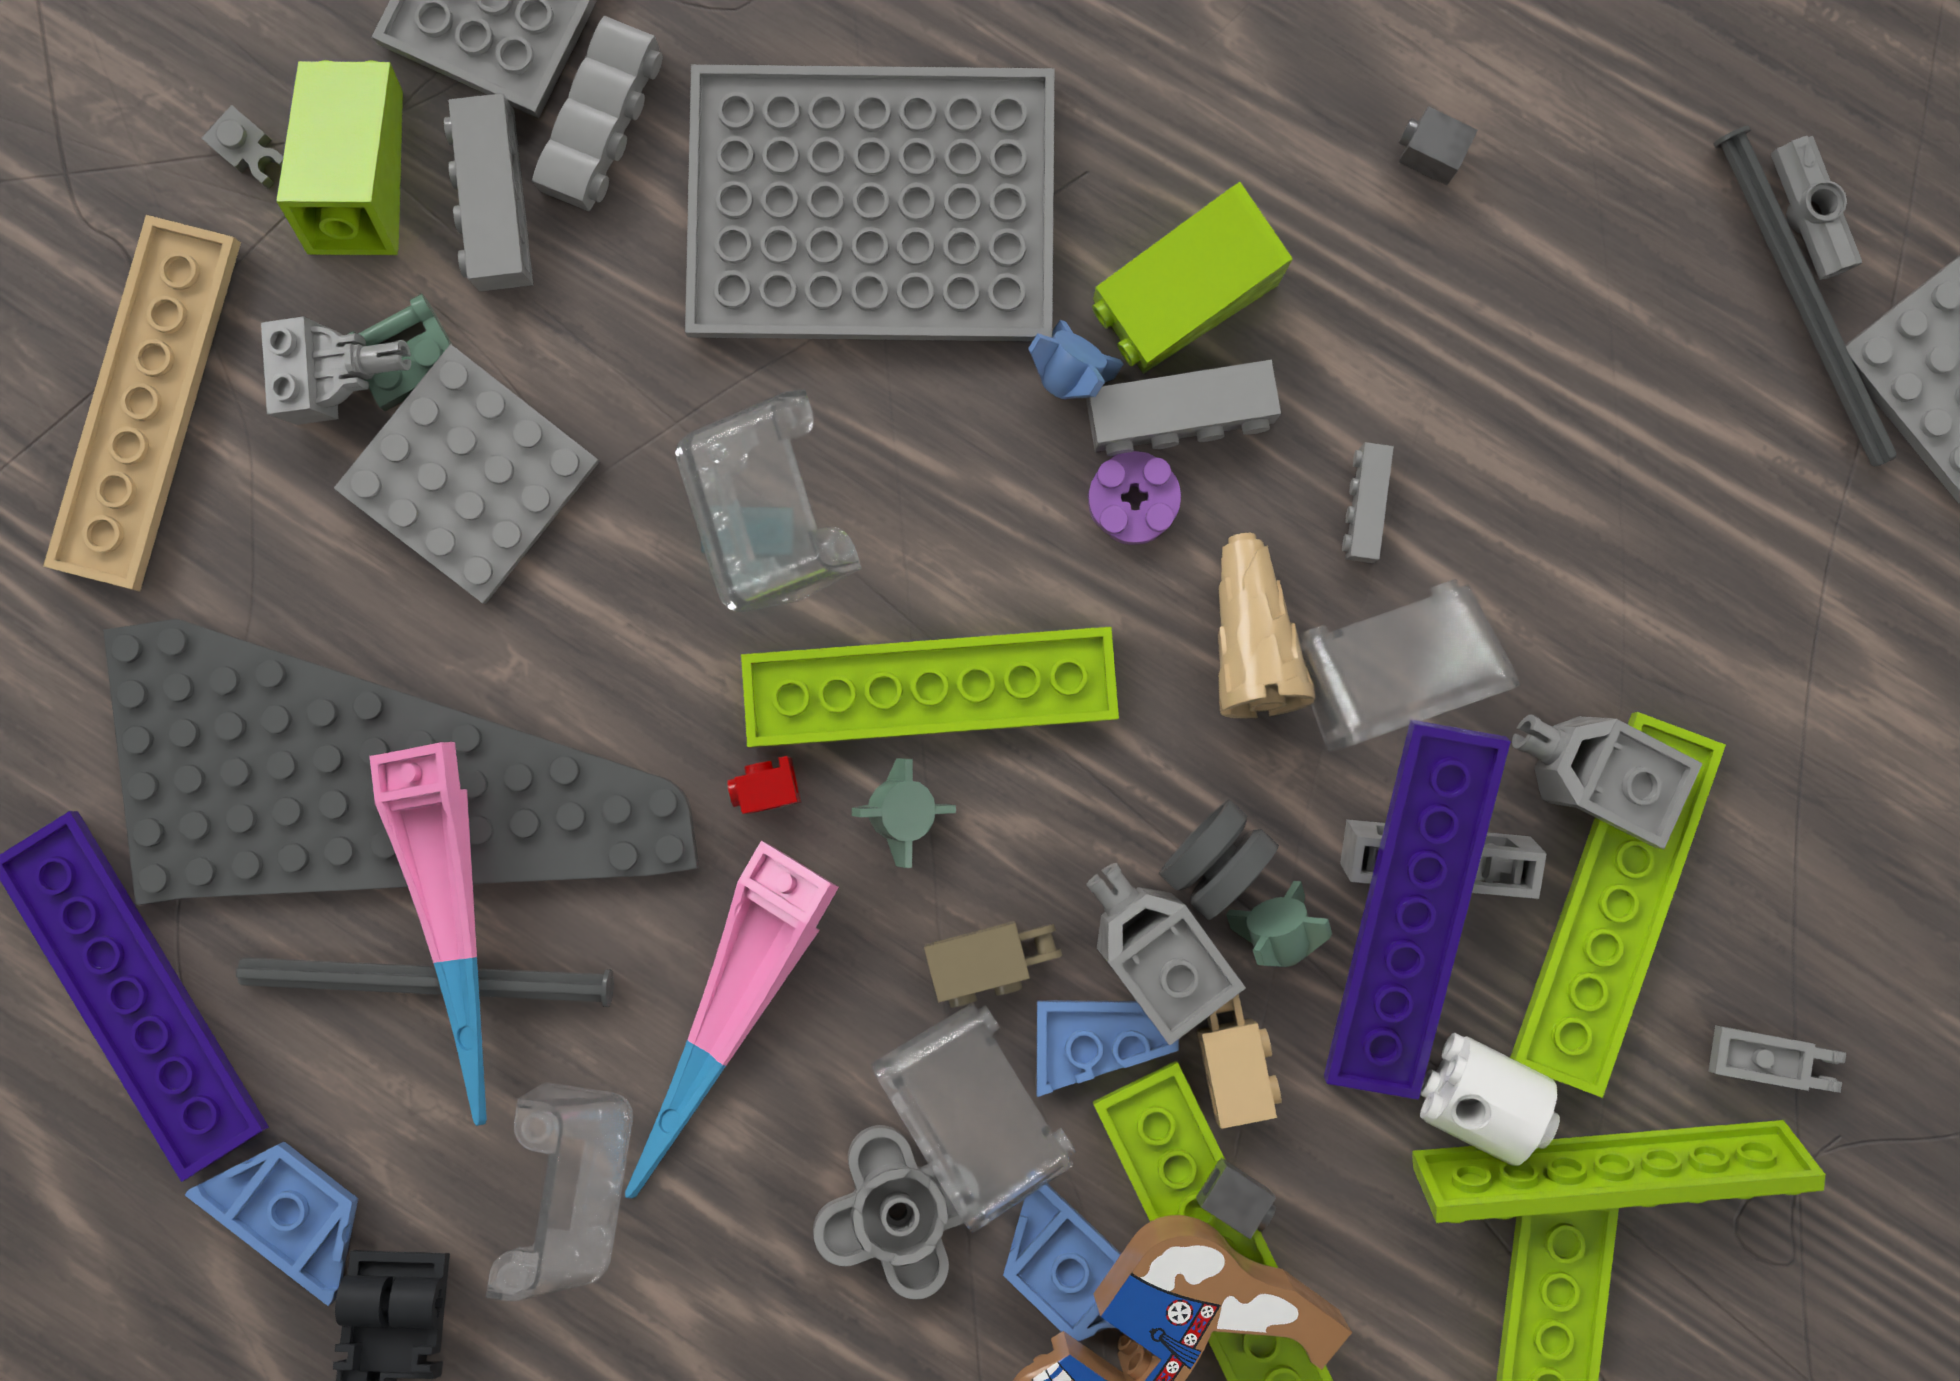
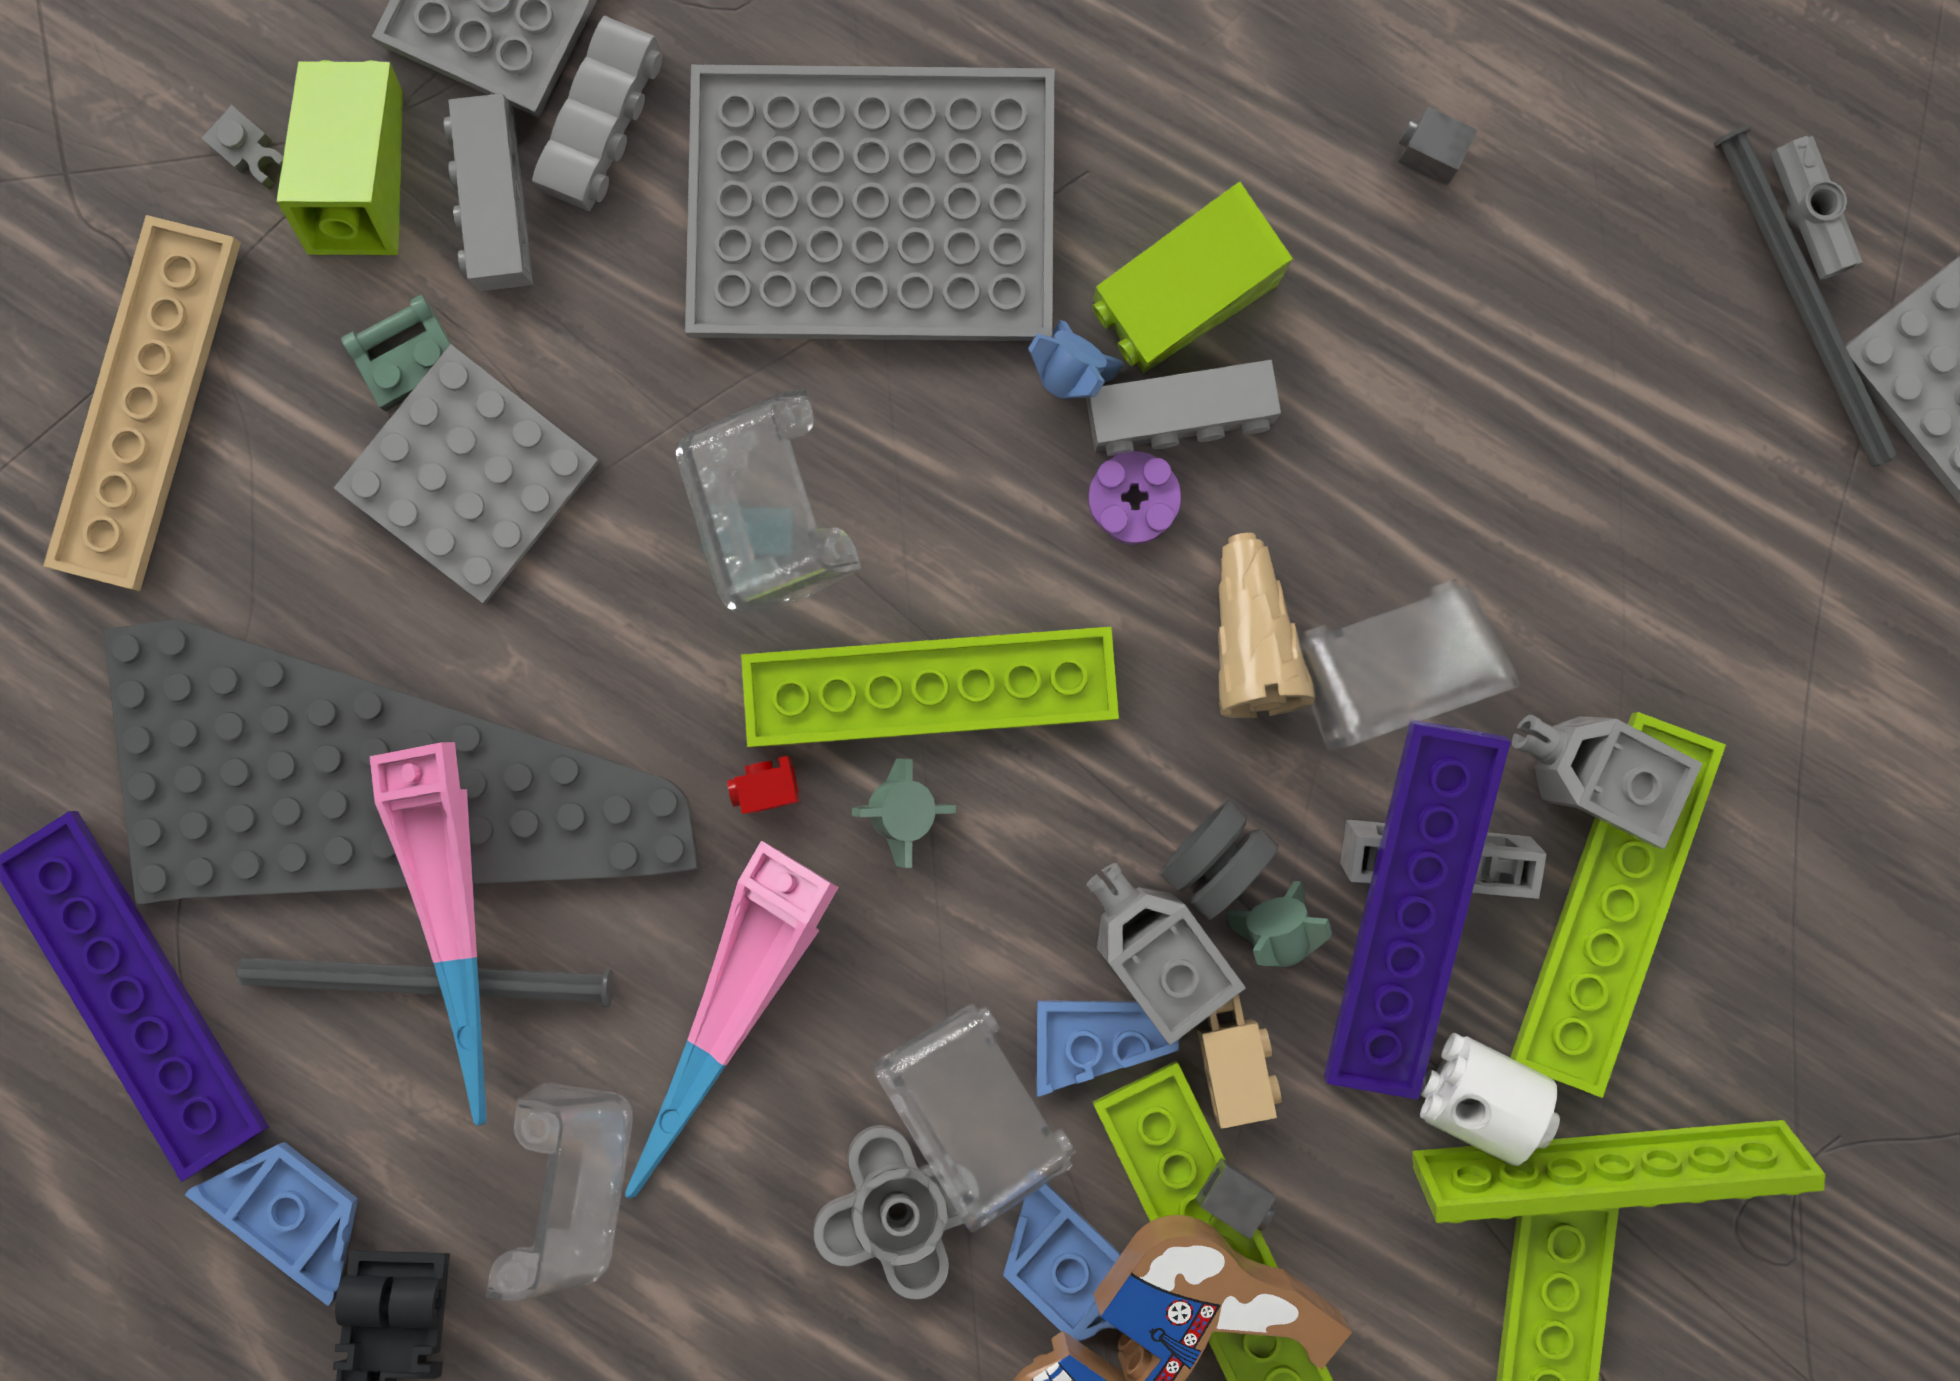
light grey brick [261,316,411,425] -> none
dark tan brick [924,921,1063,1008] -> none
light grey piece [1342,442,1394,563] -> none
light grey hinge [1708,1025,1846,1093] -> none

